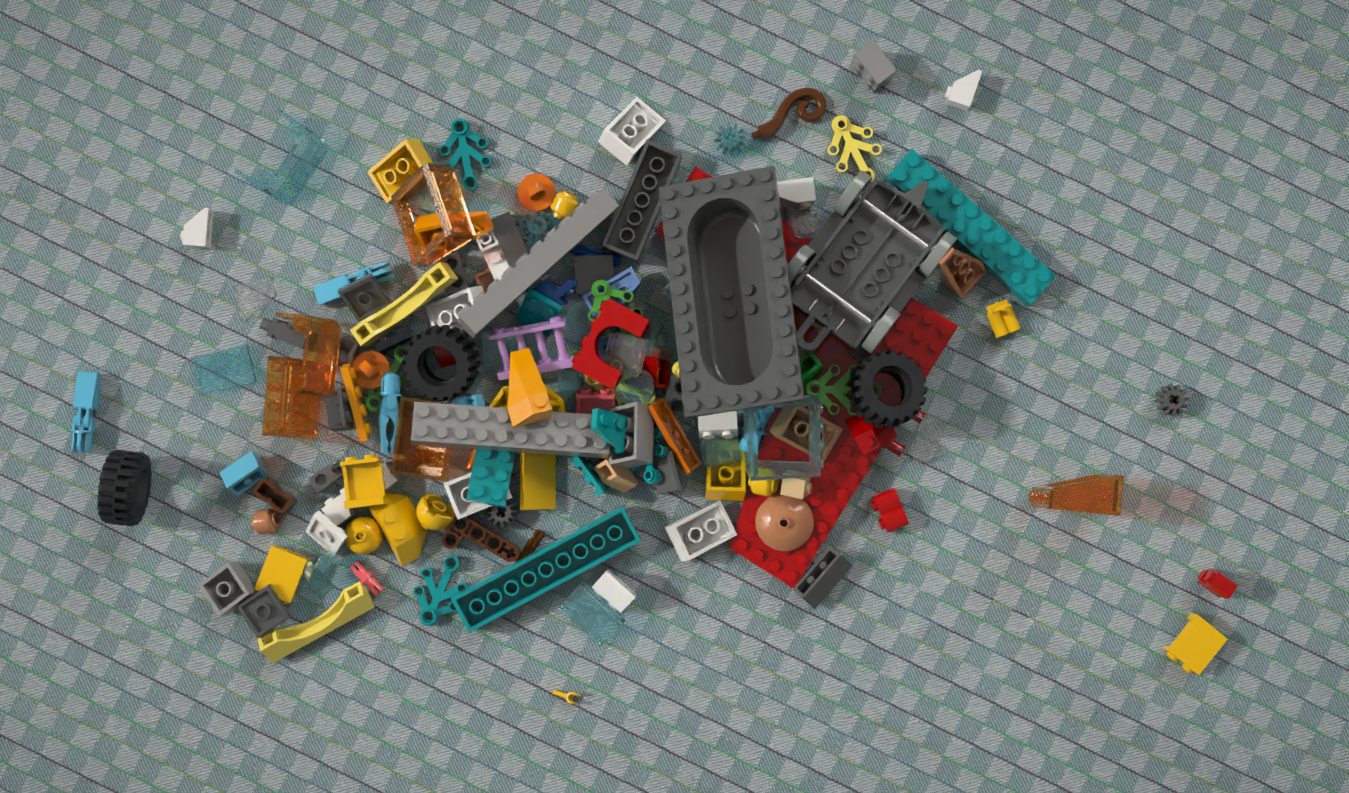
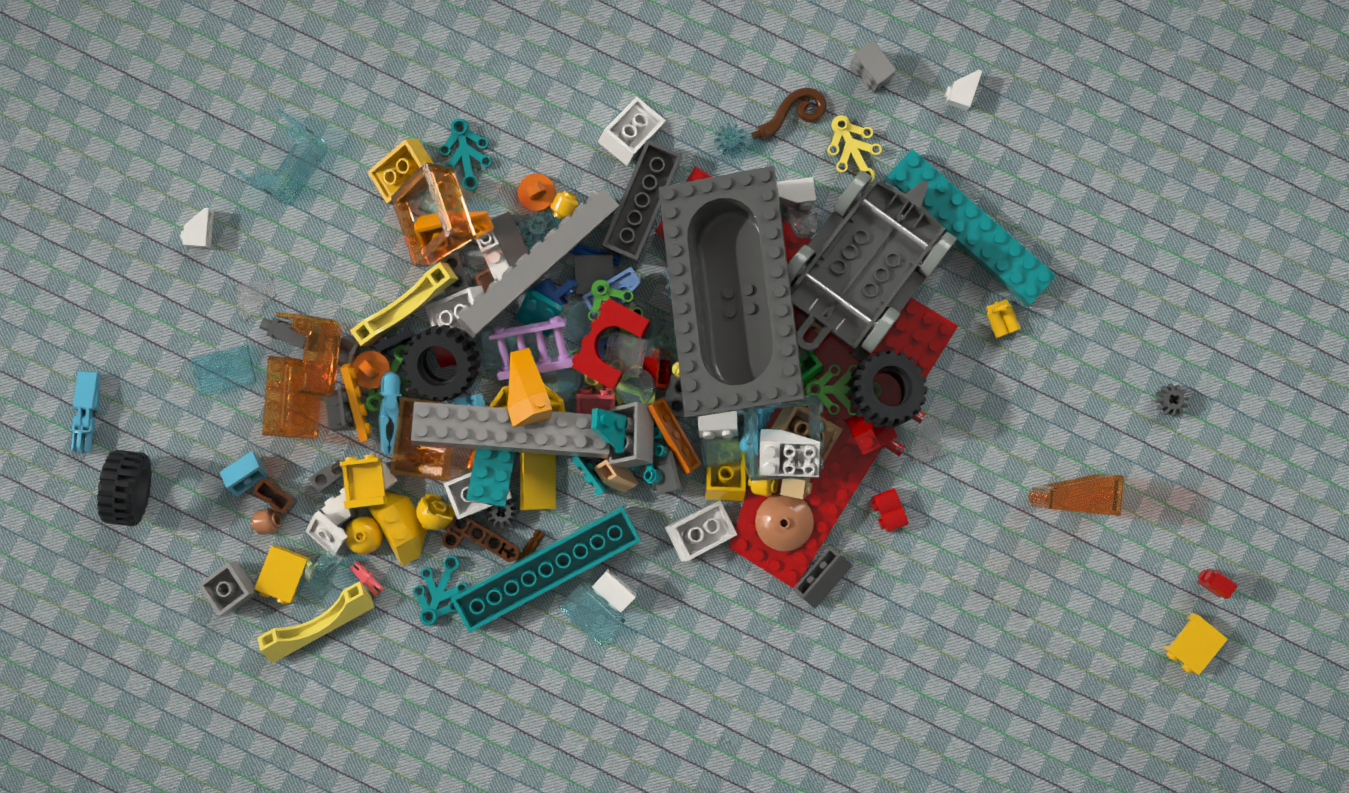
dark grey tile [236,584,291,638] -> none
medium azure arm [313,261,395,306] -> none
dark grey tile [338,273,392,322] -> none
yellow hand [552,690,581,705] -> none
nougat wedge [939,248,987,299] -> none
none -> white slope [759,429,820,477]

